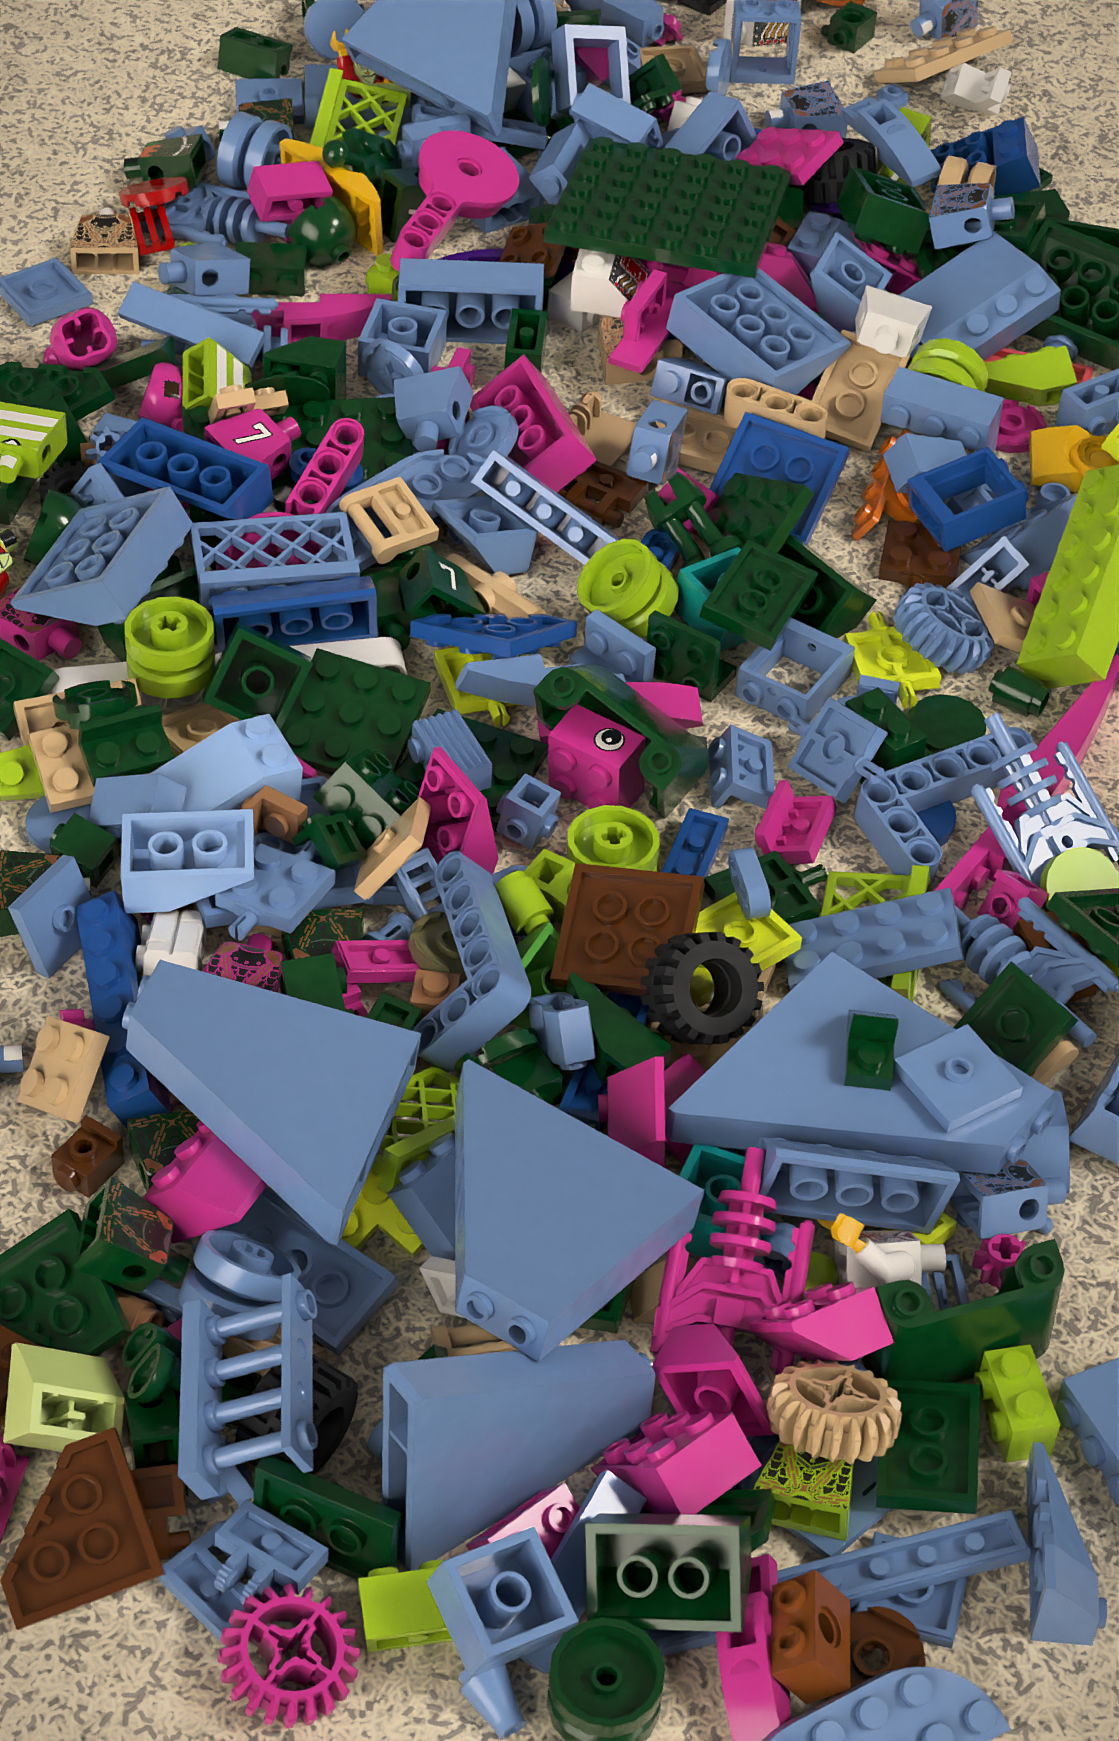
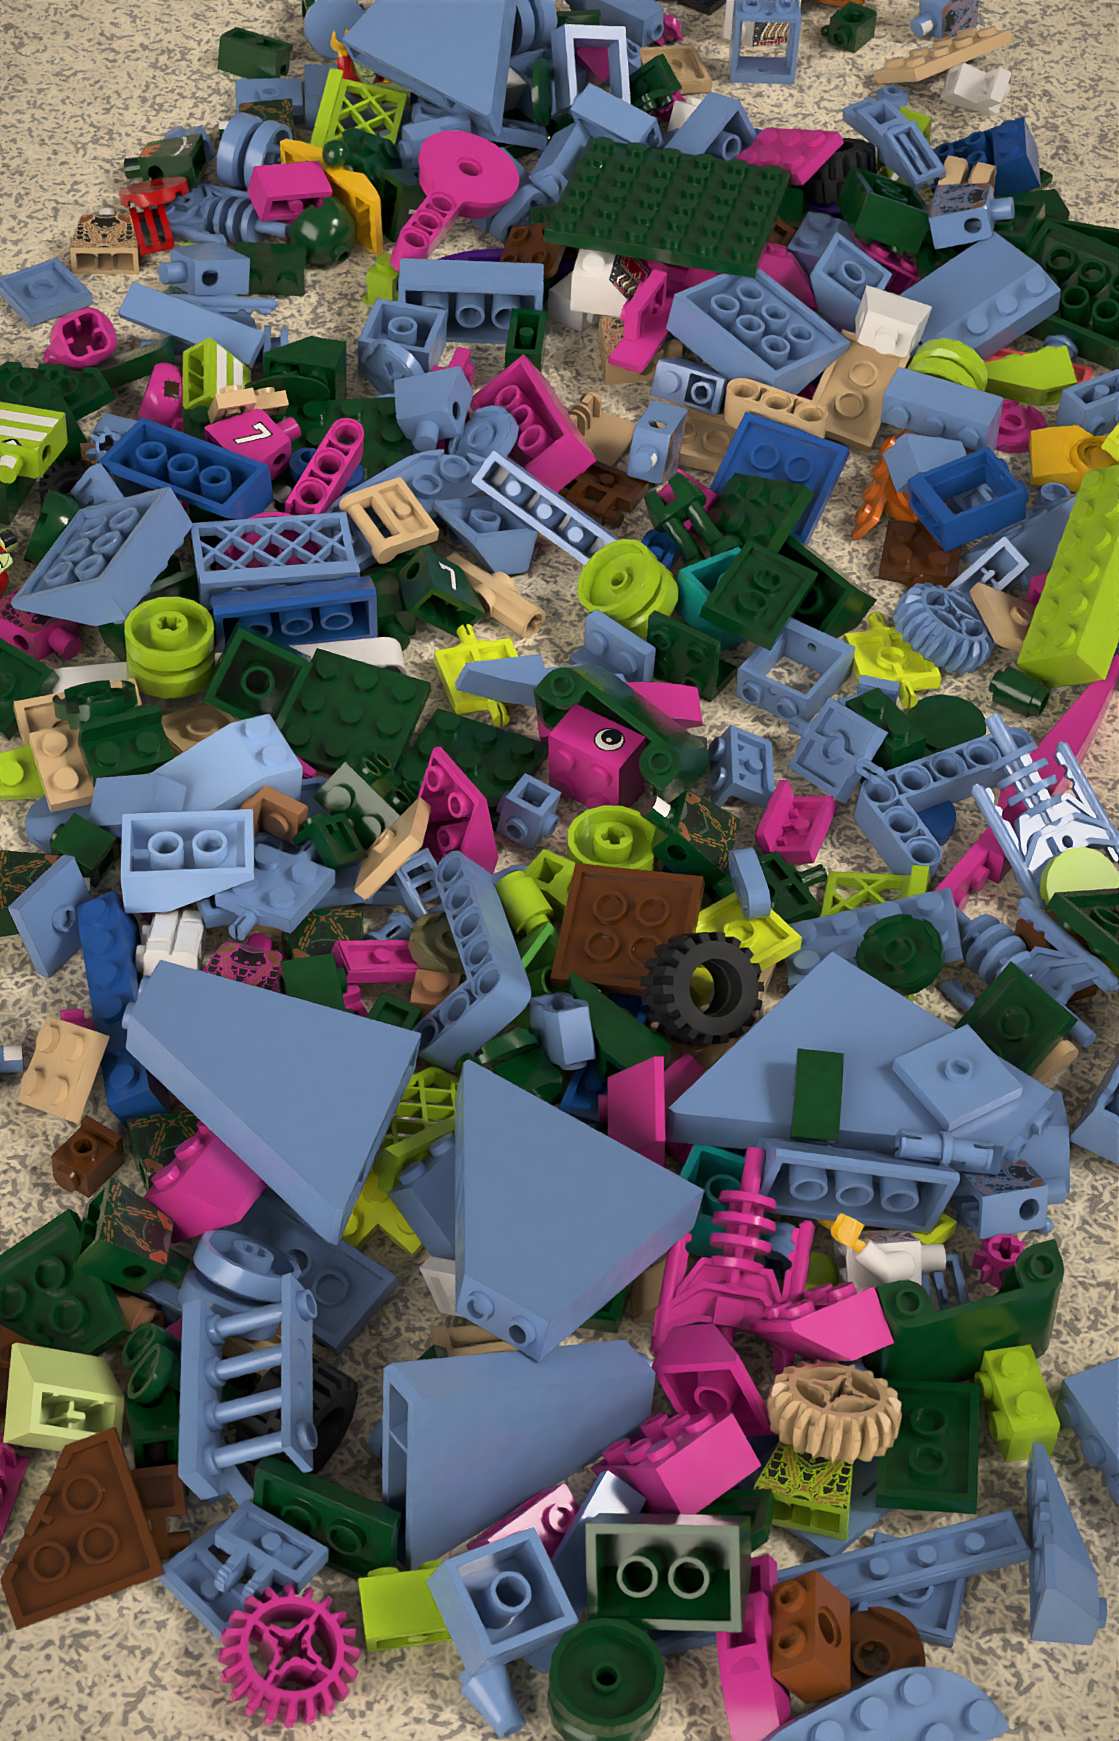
dark pink slope [251,294,392,343] -> none
medium blue brick [408,709,492,791] -> none
blue plate [410,614,577,660] -> none
medium blue tile [706,38,732,96] -> none
medium blue torso [765,81,848,138] -> none
dark green slope [844,1009,899,1091] -> none
dark pink brick [977,869,1049,932] -> none
none -> medium blue beam [490,184,547,245]
none -> dark green torso [641,791,740,893]
none -> dark green slope [790,1048,844,1144]
none -> dark green tile [856,914,945,996]
none -> medium blue tile [883,120,946,191]
none -> medium blue pin [894,1128,993,1171]

